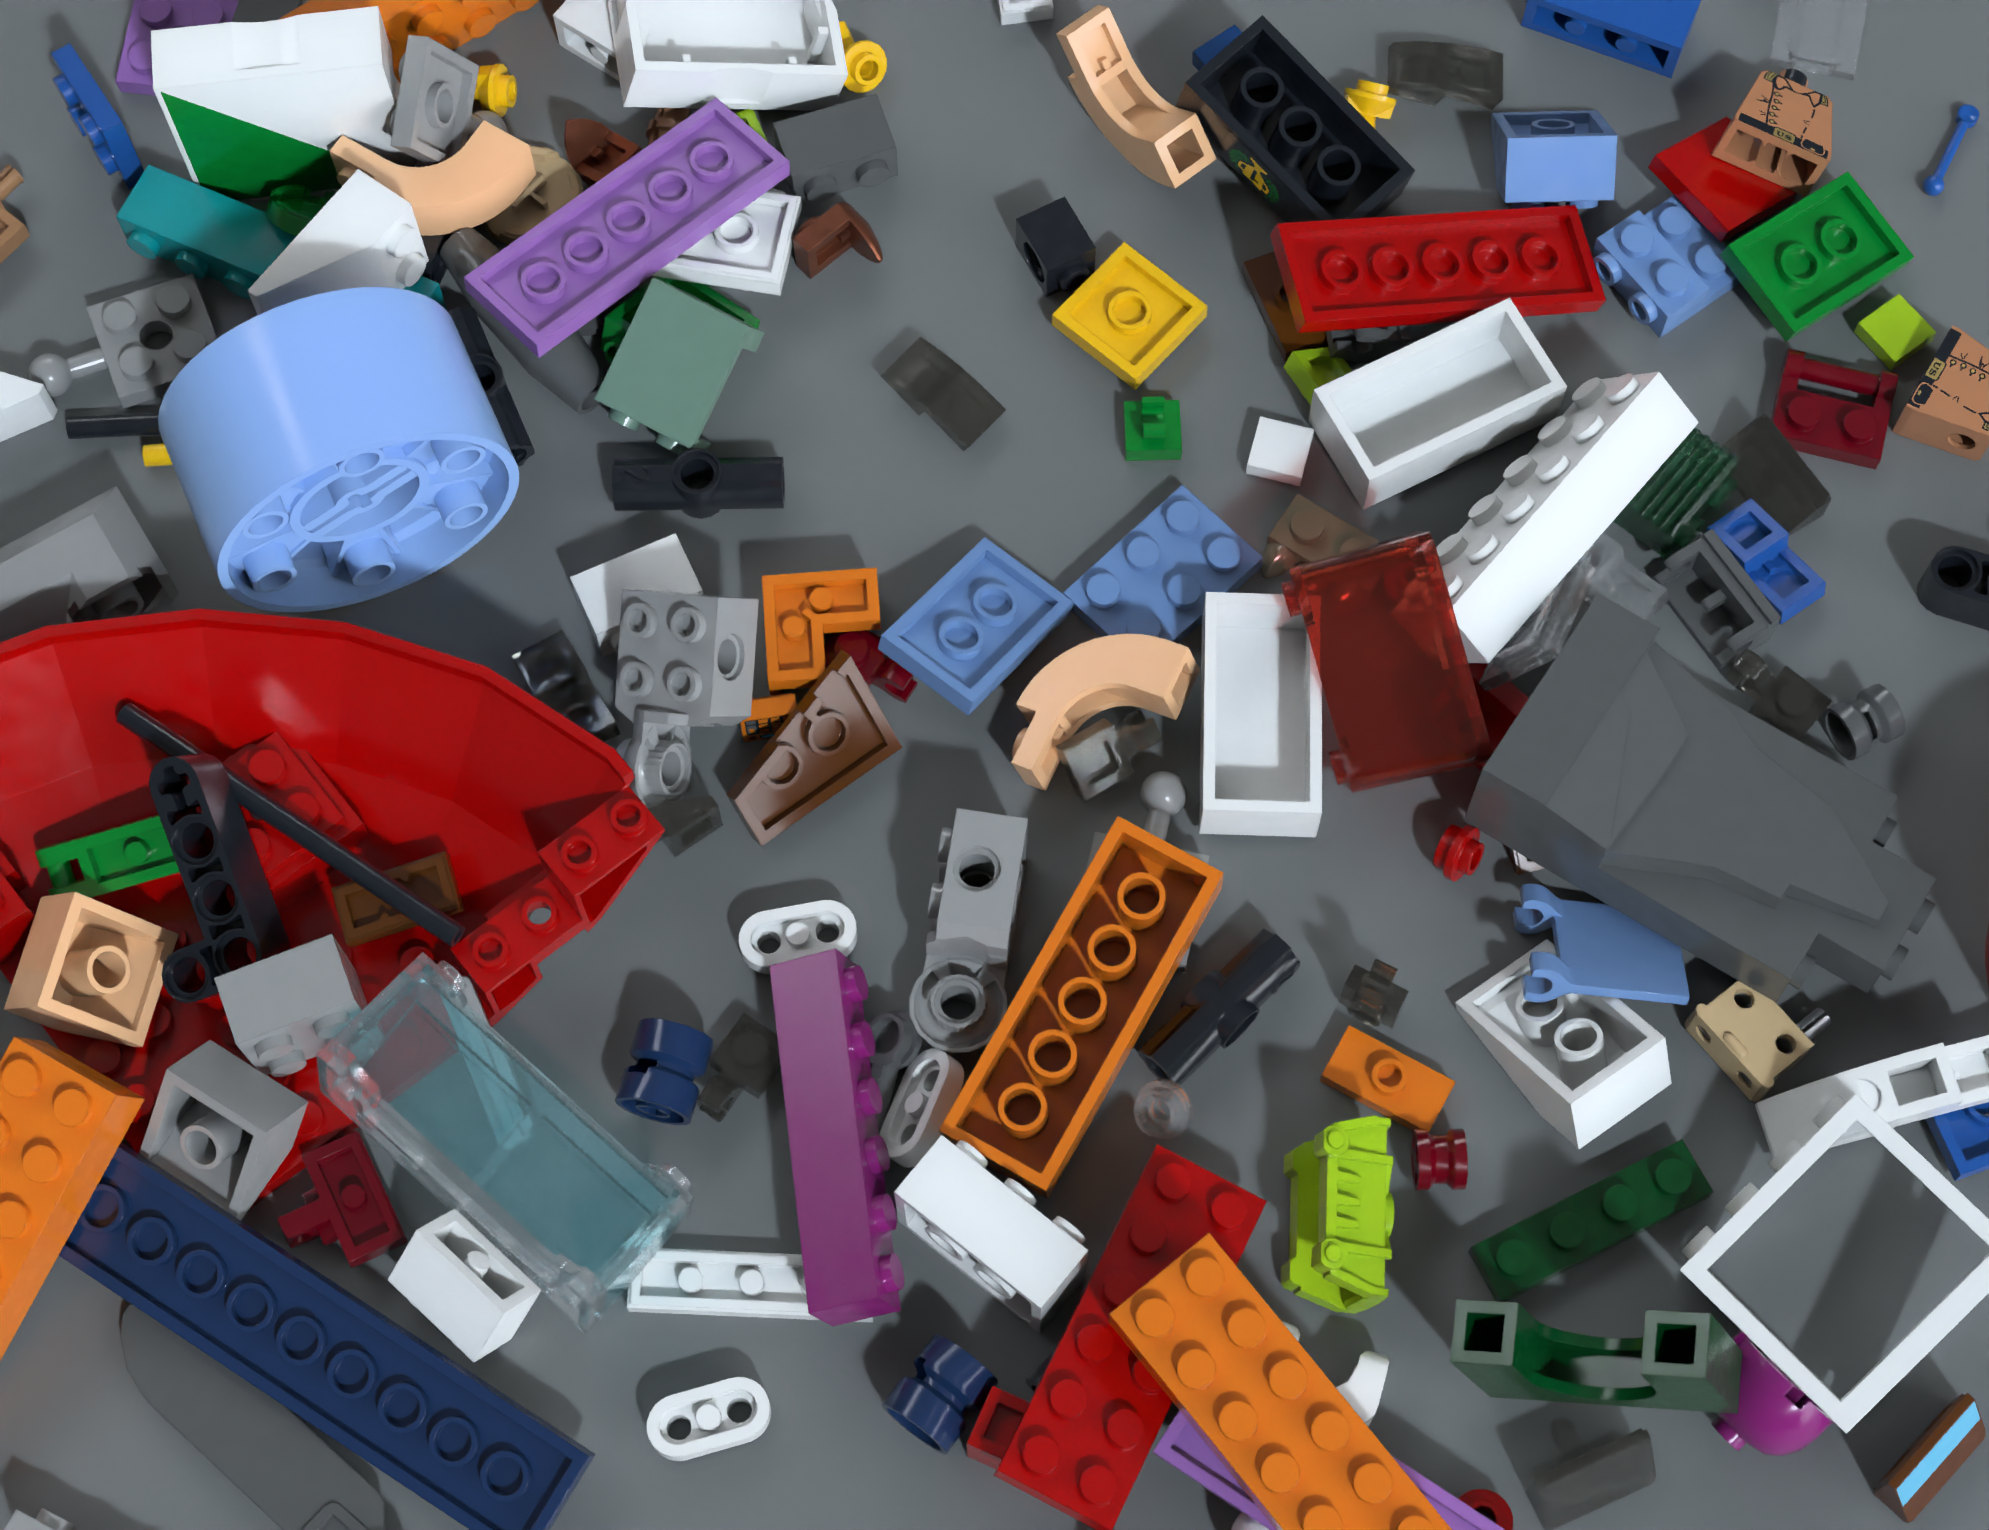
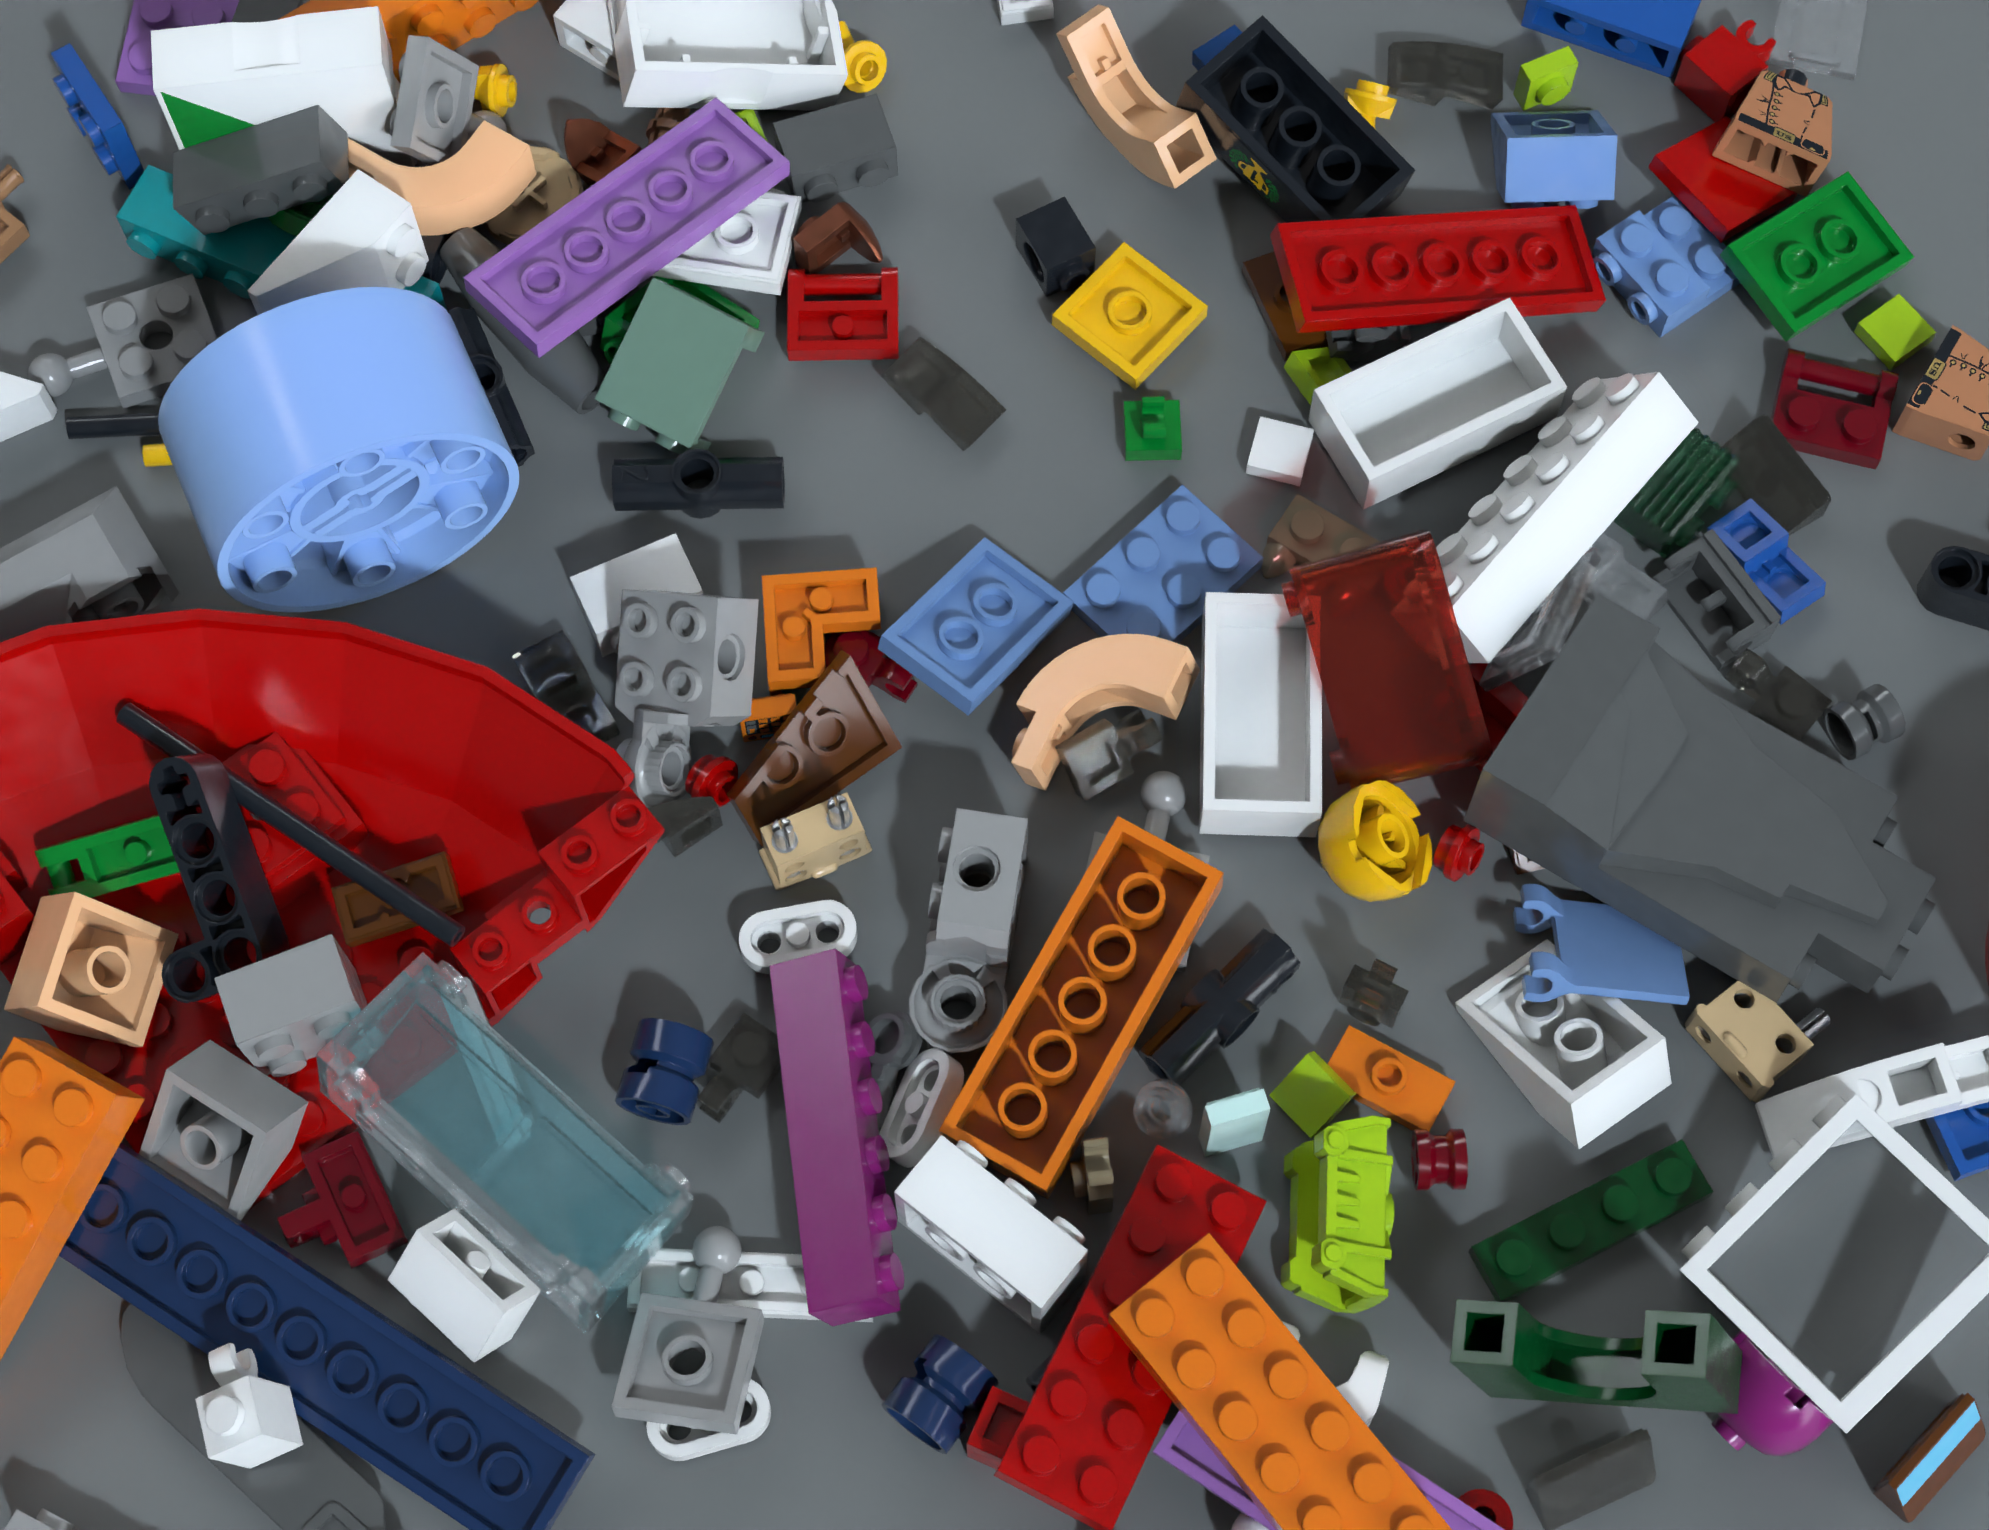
blue hinge [1923,104,1980,196] -> none
none -> dark grey brick [173,105,349,235]
none -> white brick [195,1343,303,1469]
none -> light grey plate [611,1226,765,1434]
none -> red plate [685,754,738,811]
none -> tan piece [759,792,872,890]
none -> red plate [787,267,899,361]
none -> dark tan plate [1070,1137,1114,1215]
none -> light aqua tile [1198,1087,1271,1157]
none -> lime tile [1269,1051,1356,1138]
none -> yellow cylinder [1318,780,1432,902]
none -> lime plate [1513,46,1579,111]
none -> red brick [1674,20,1776,122]

